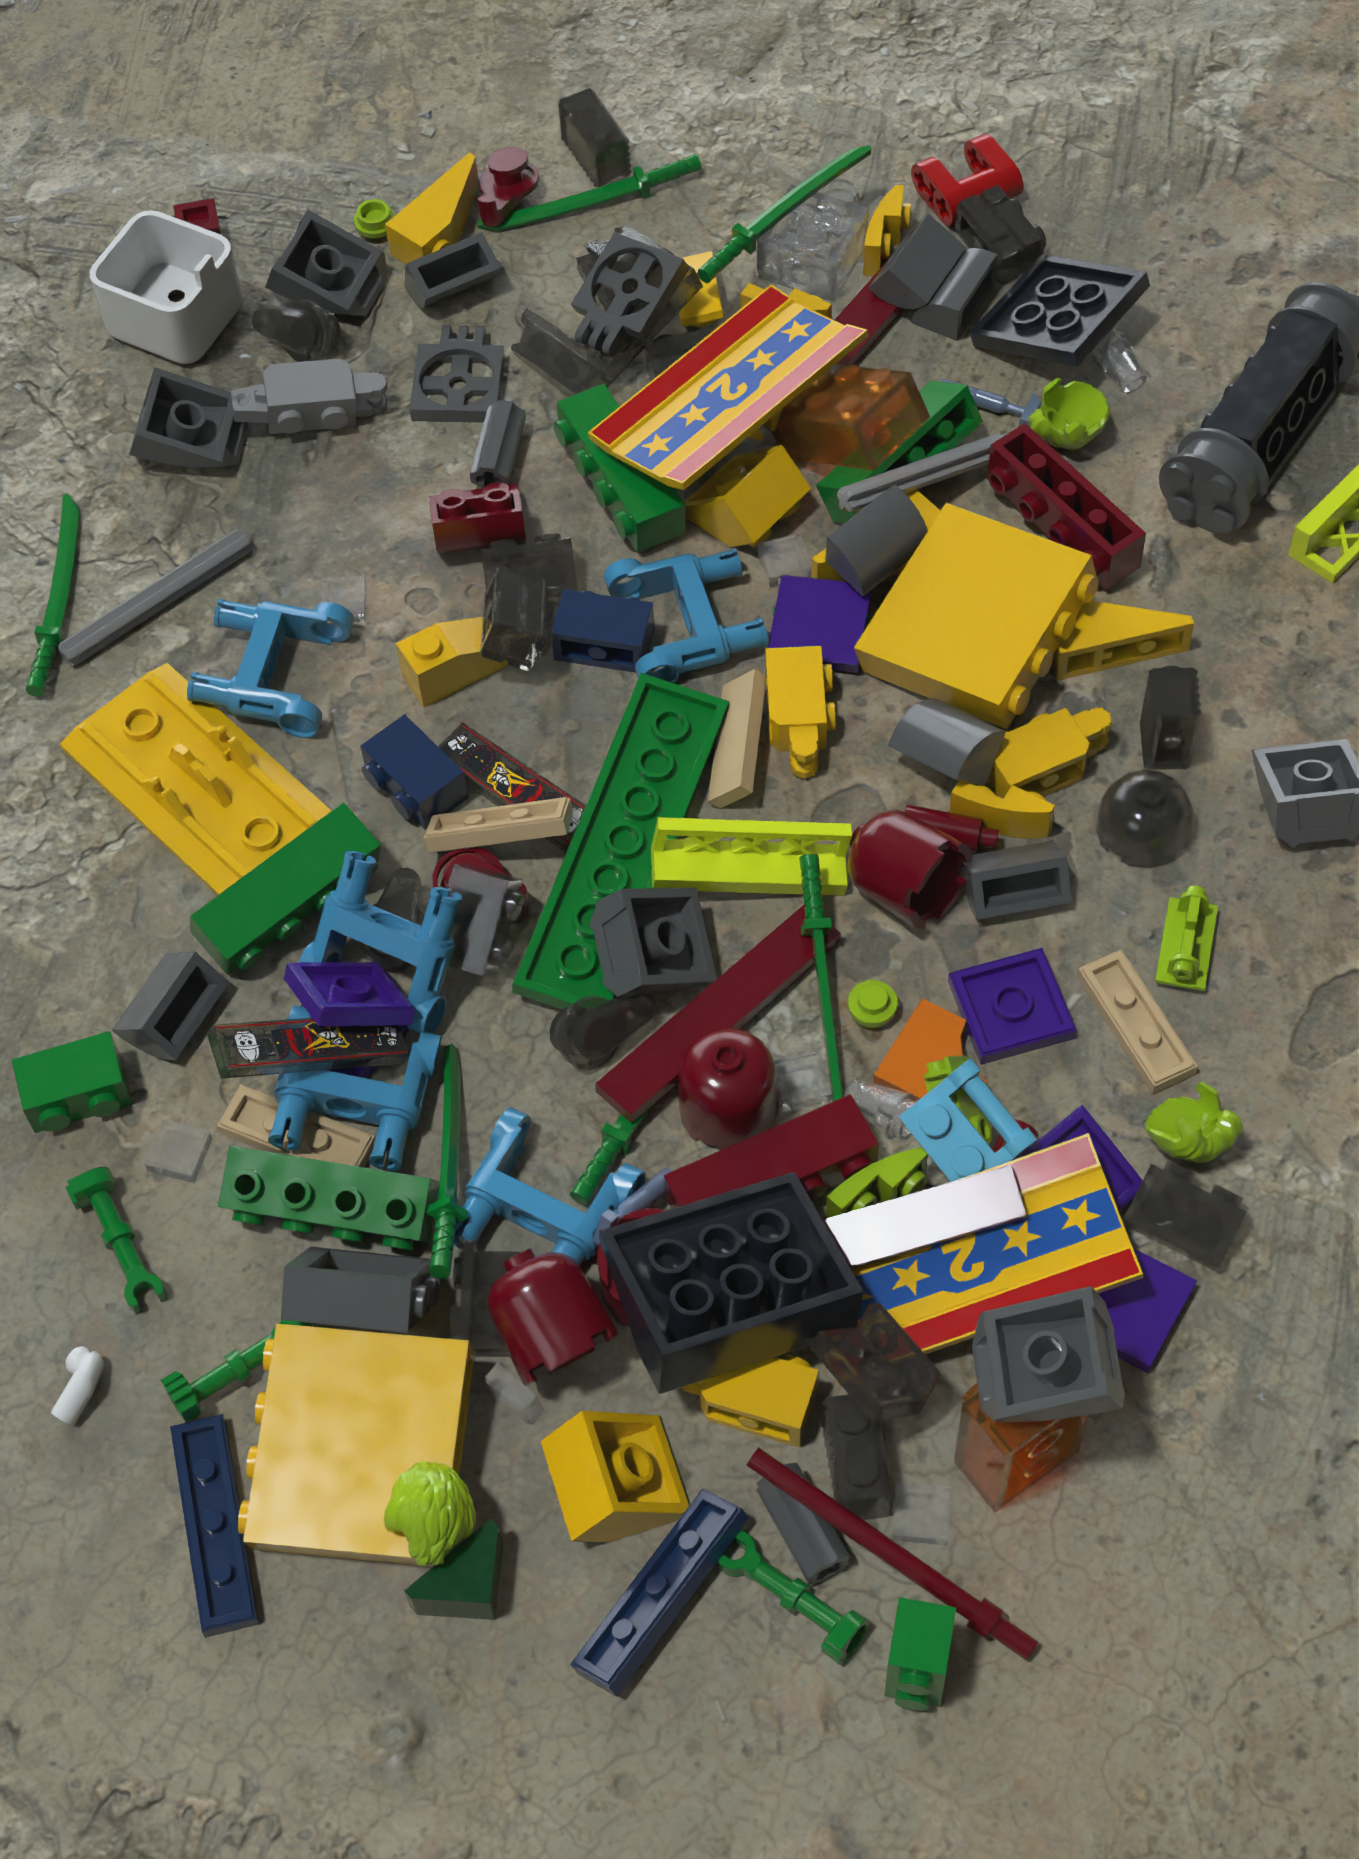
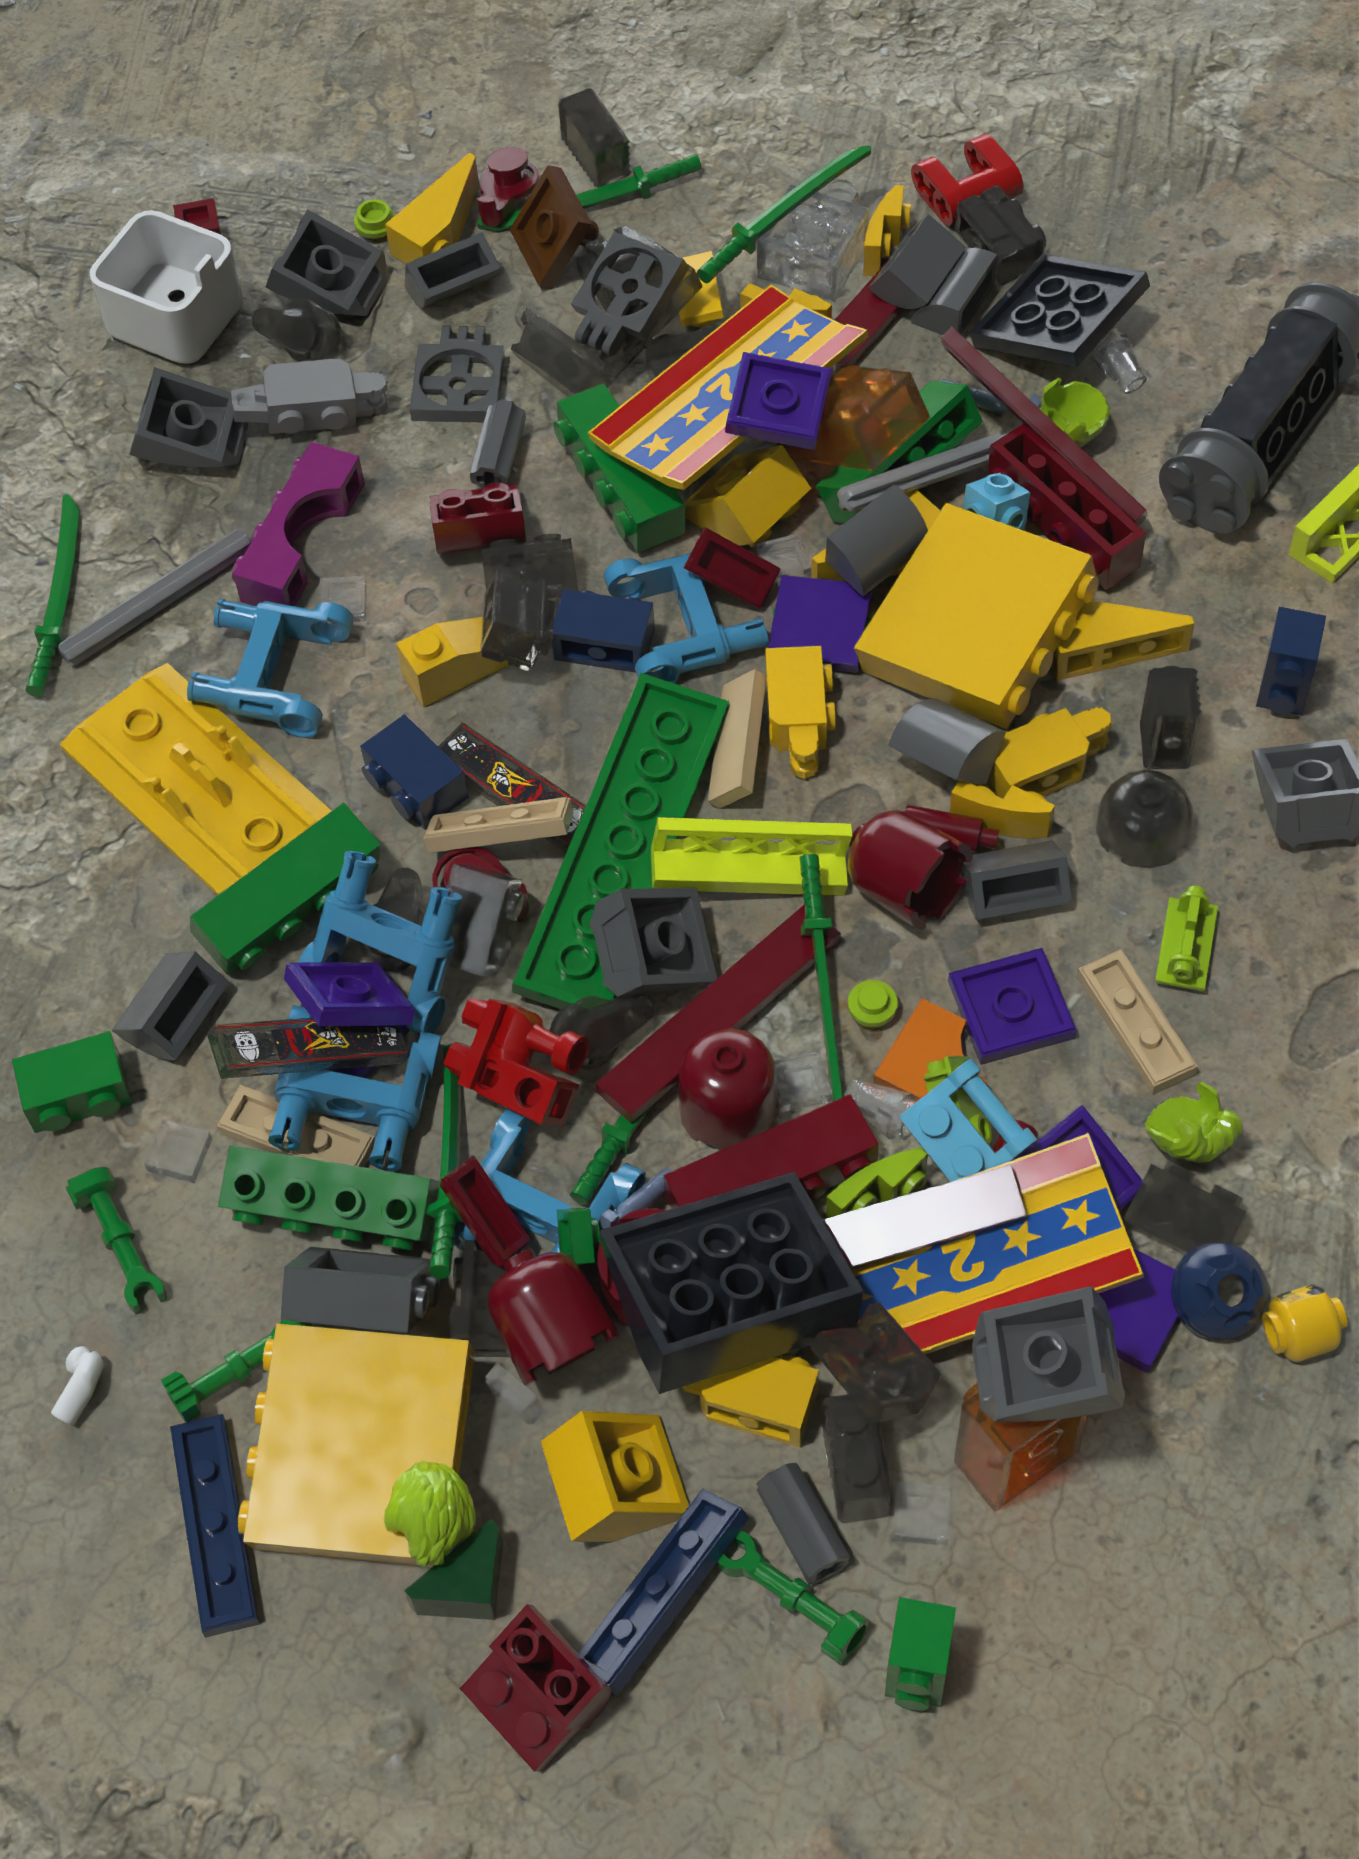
dark red bar [746,1447,1038,1660] -> none
none -> magenta arch [232,442,365,606]
none -> dark red tile [440,1155,532,1267]
none -> red hips [443,998,589,1127]
none -> dark red brick [459,1604,611,1772]
none -> reddish brown tile [510,165,599,289]
none -> green plate [556,1208,600,1264]
none -> dark red tile [683,527,781,609]
none -> dark purple tile [725,352,832,450]
none -> dark red tile [941,326,1148,526]
none -> medium azure brick [963,473,1030,531]
none -> dark blue piece [1171,1242,1268,1340]
none -> dark blue brick [1256,606,1326,716]
none -> yellow head [1262,1285,1348,1362]

